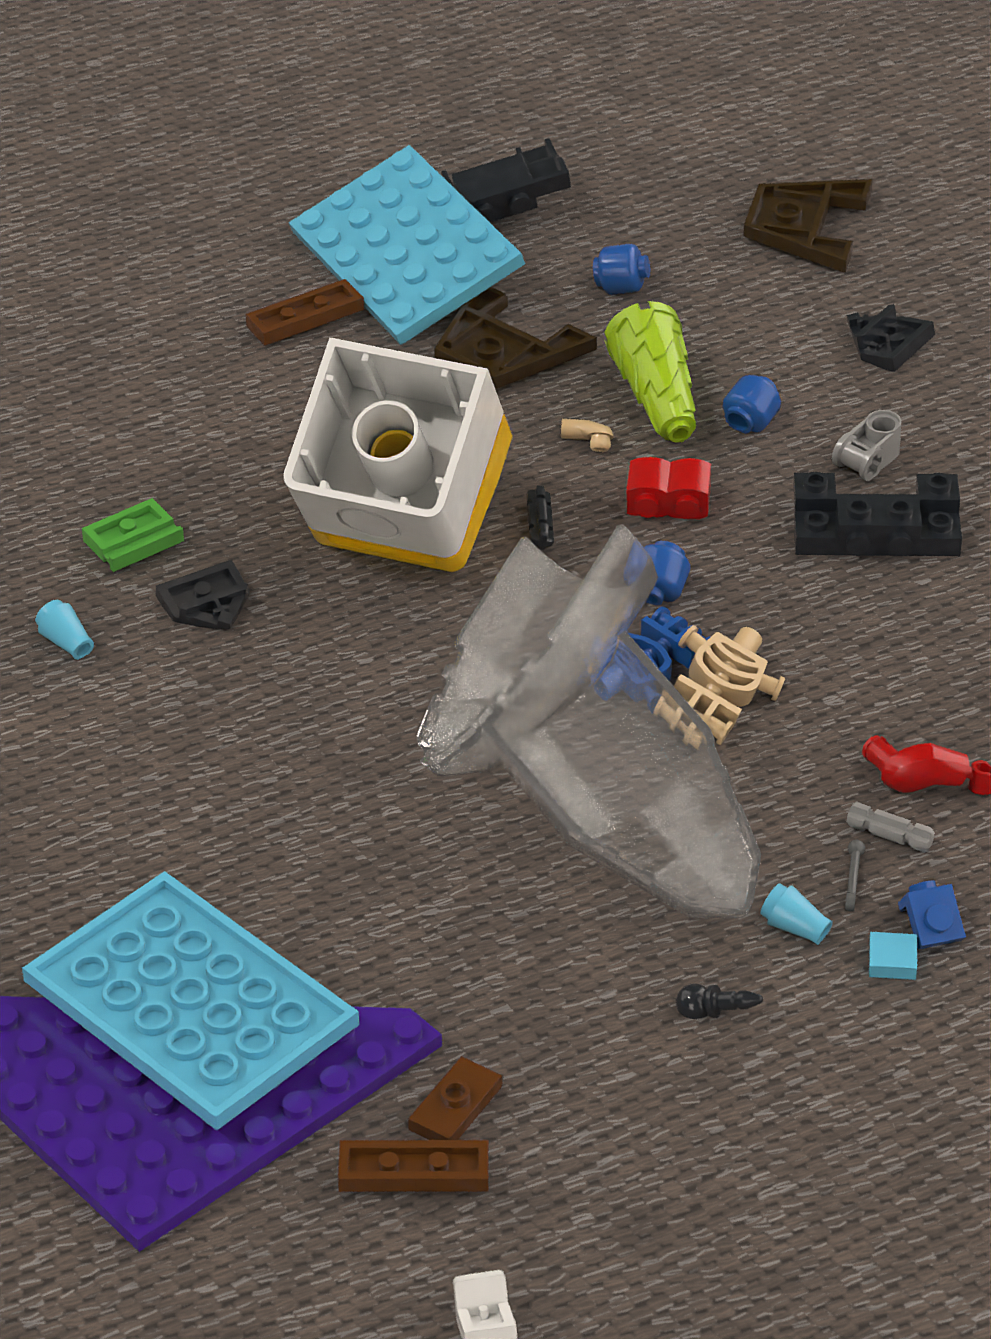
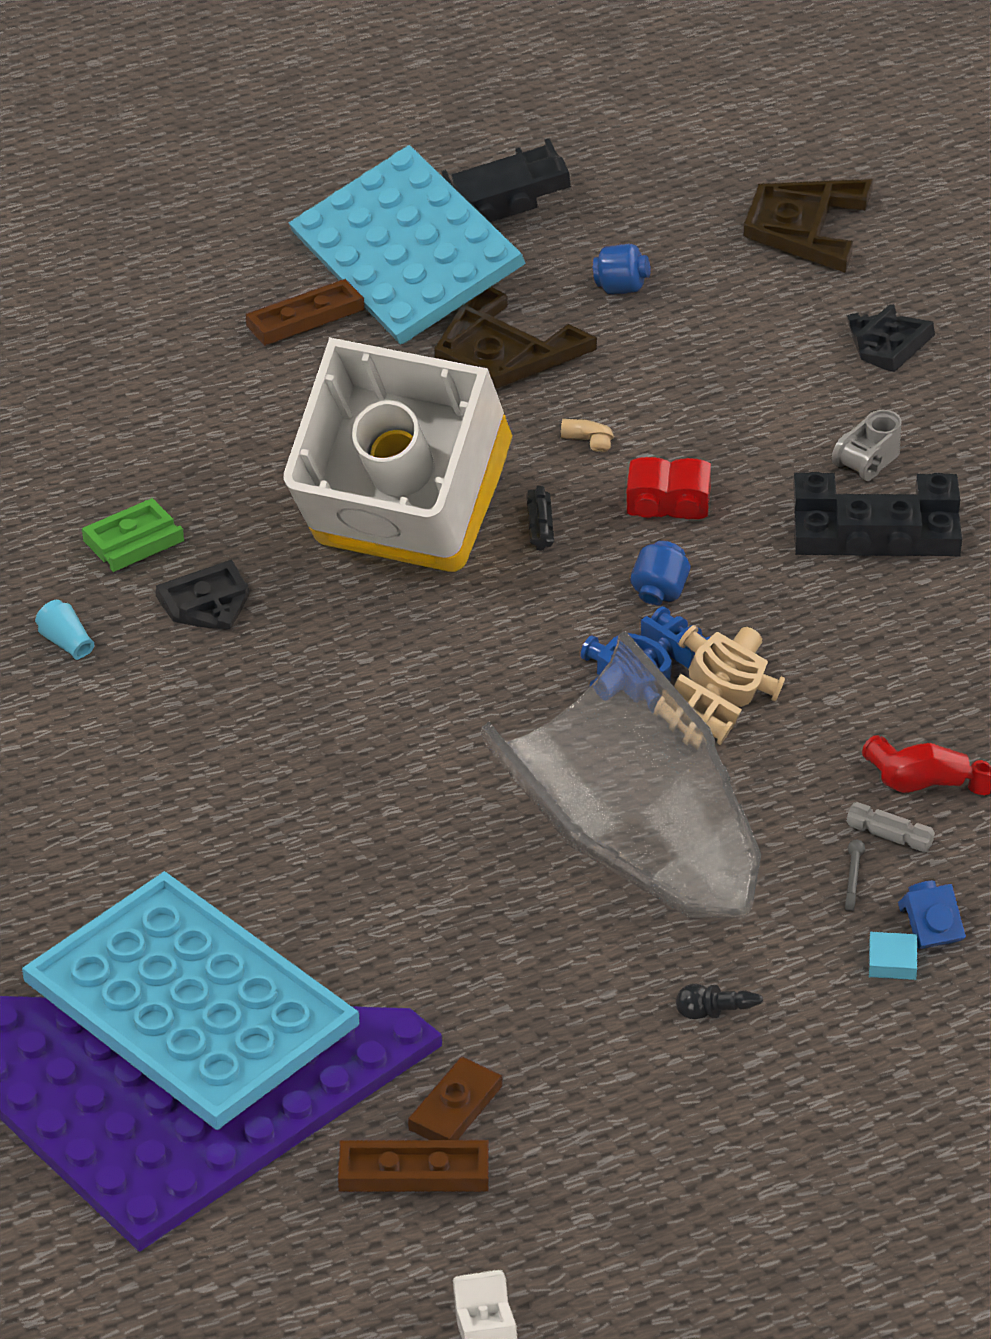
clear windscreen [416,524,658,776] -> none
lime cone [604,301,696,443] -> none
blue head [722,375,781,433] -> none
medium azure cone [760,883,833,945] -> none

